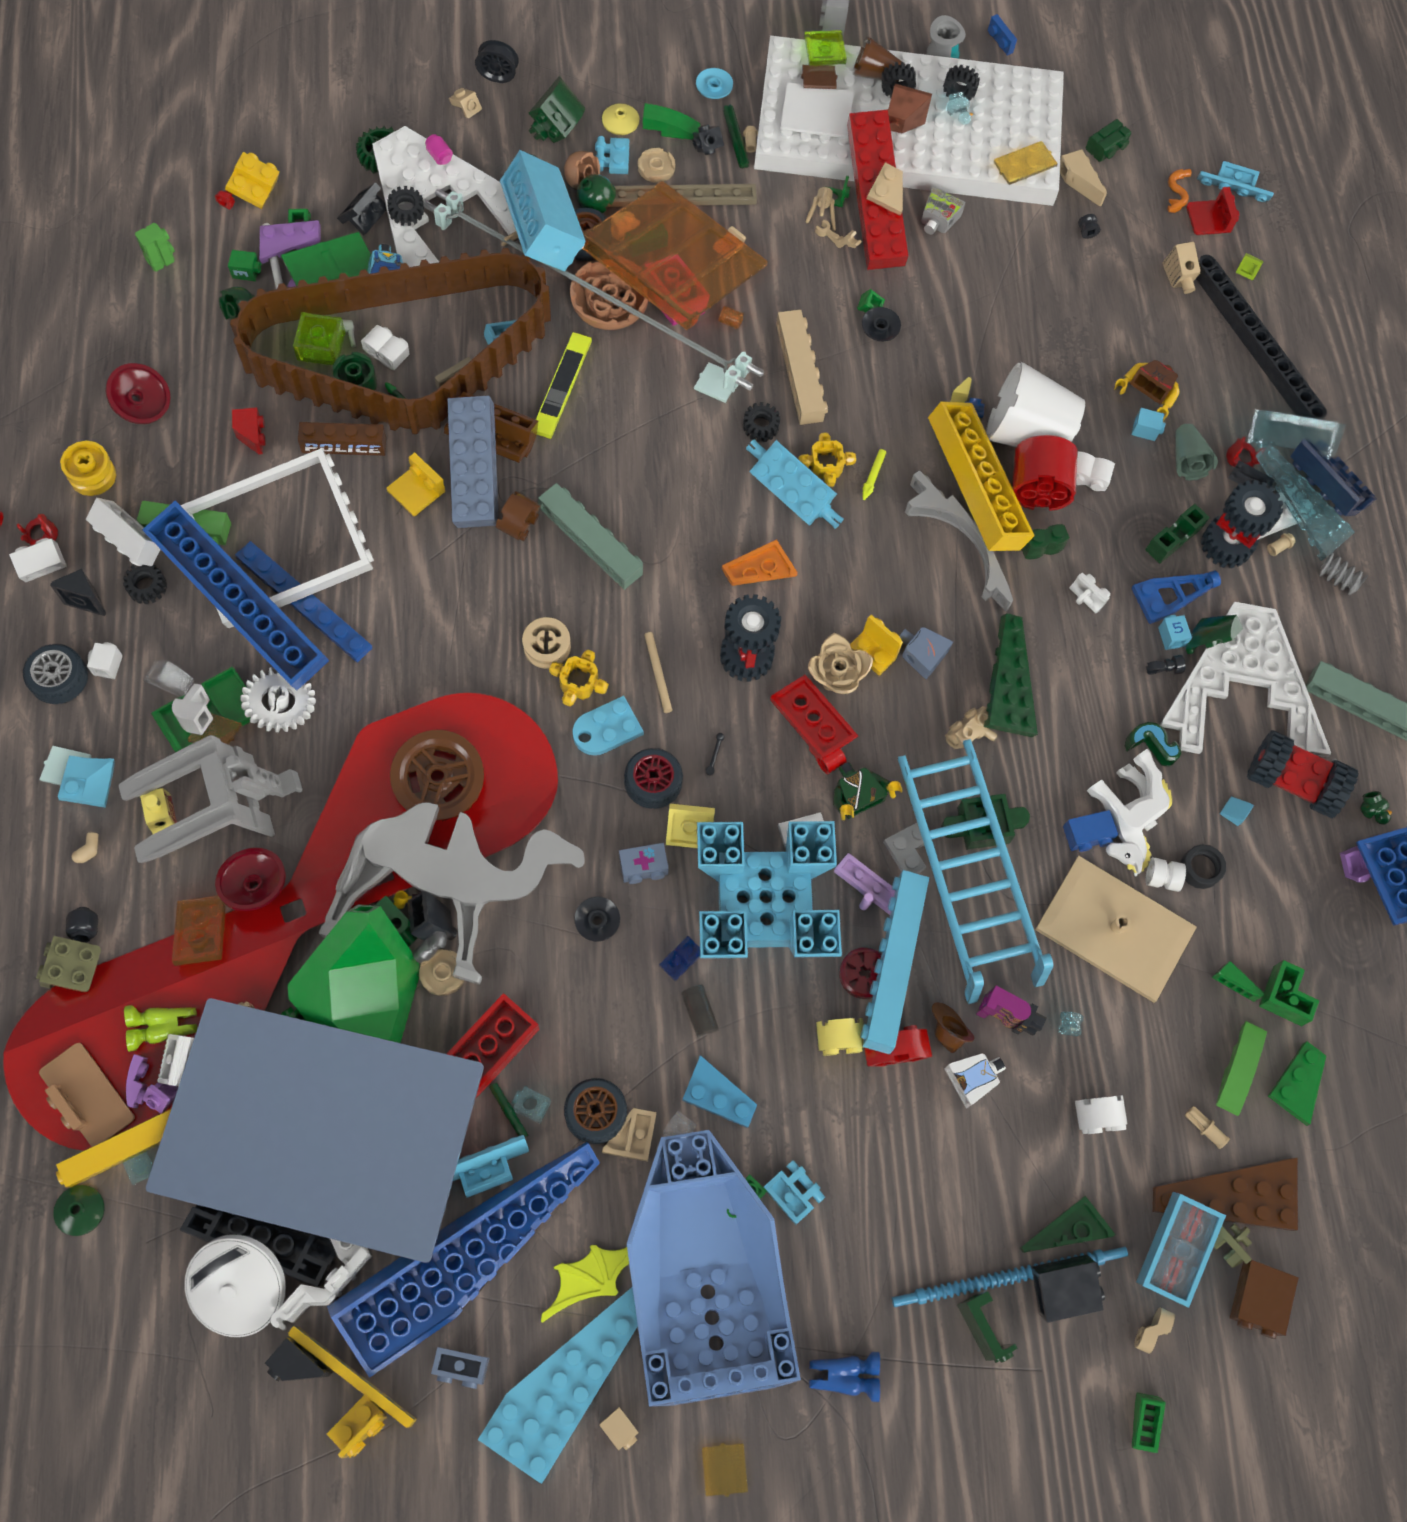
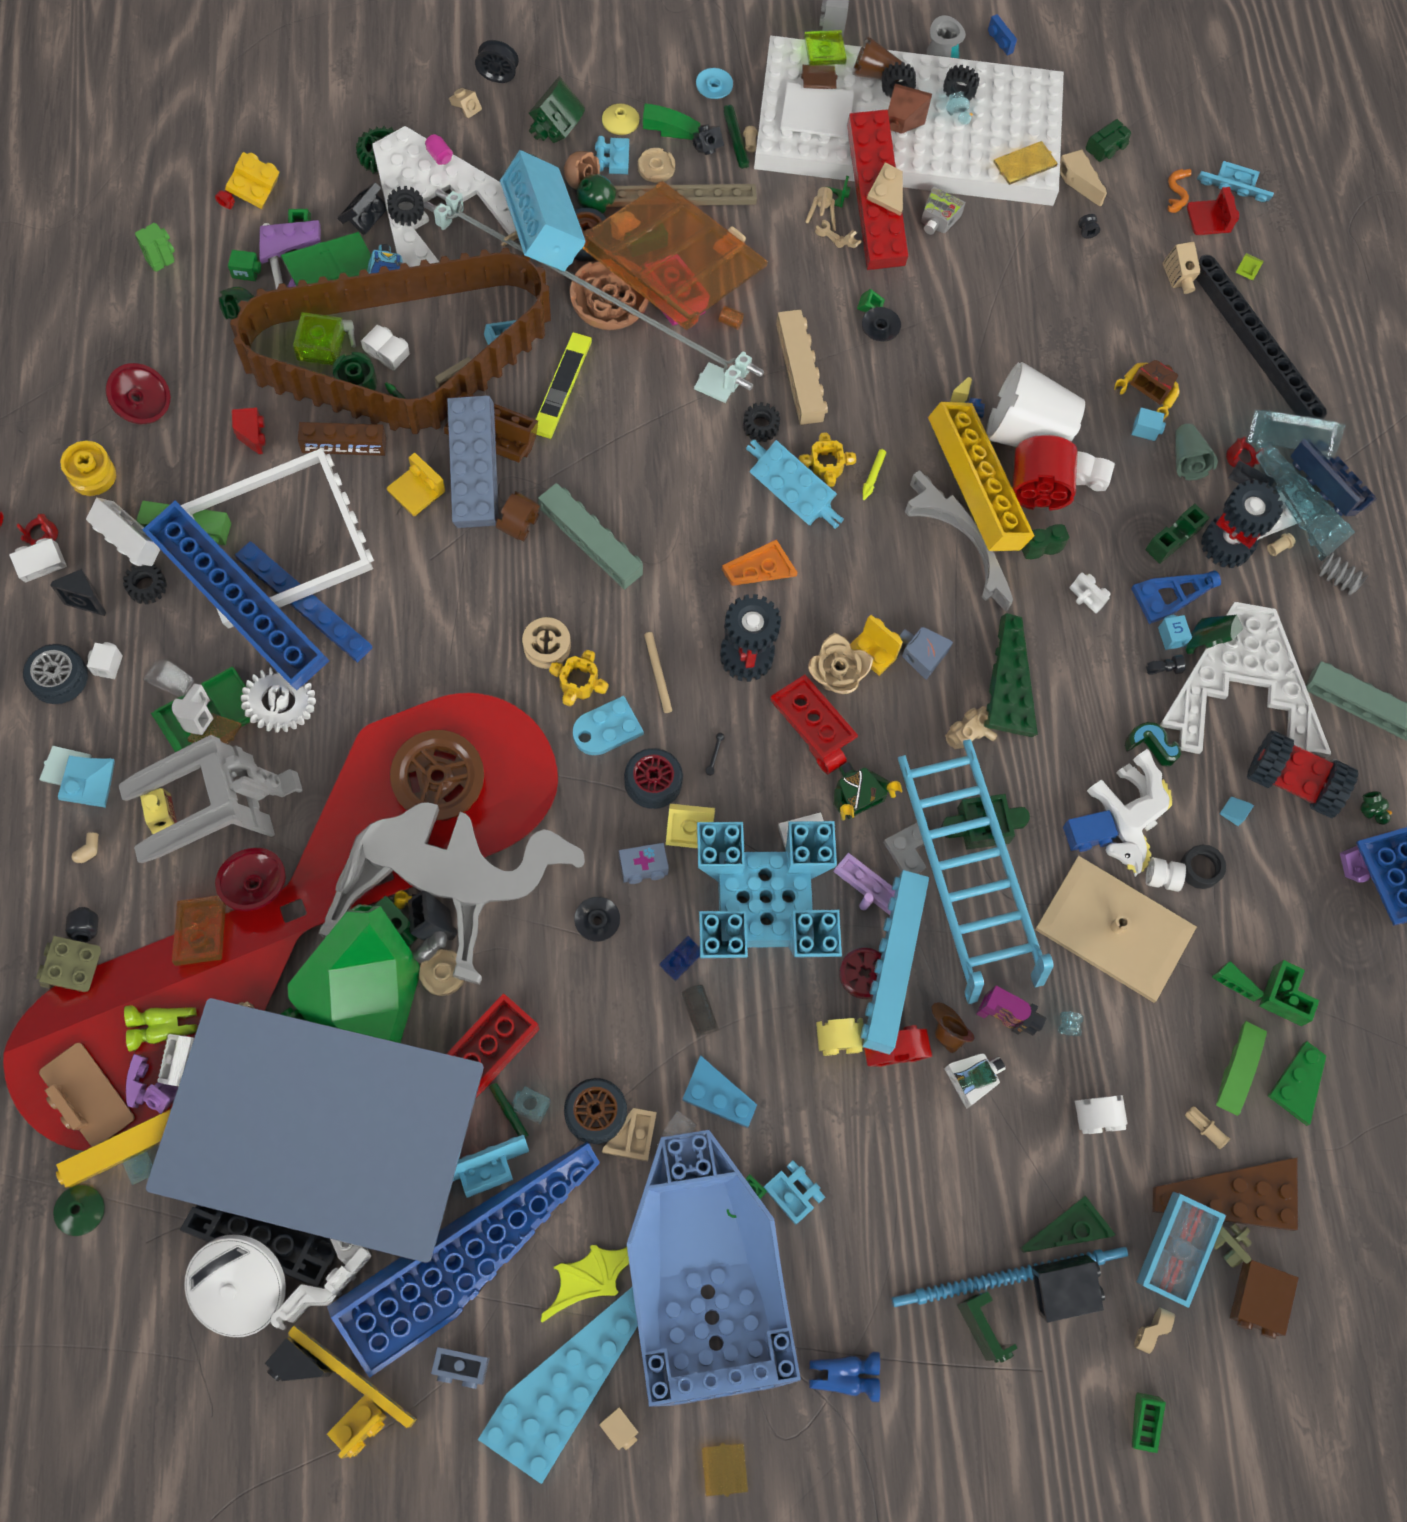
none -> clear green piece [958,1061,997,1090]

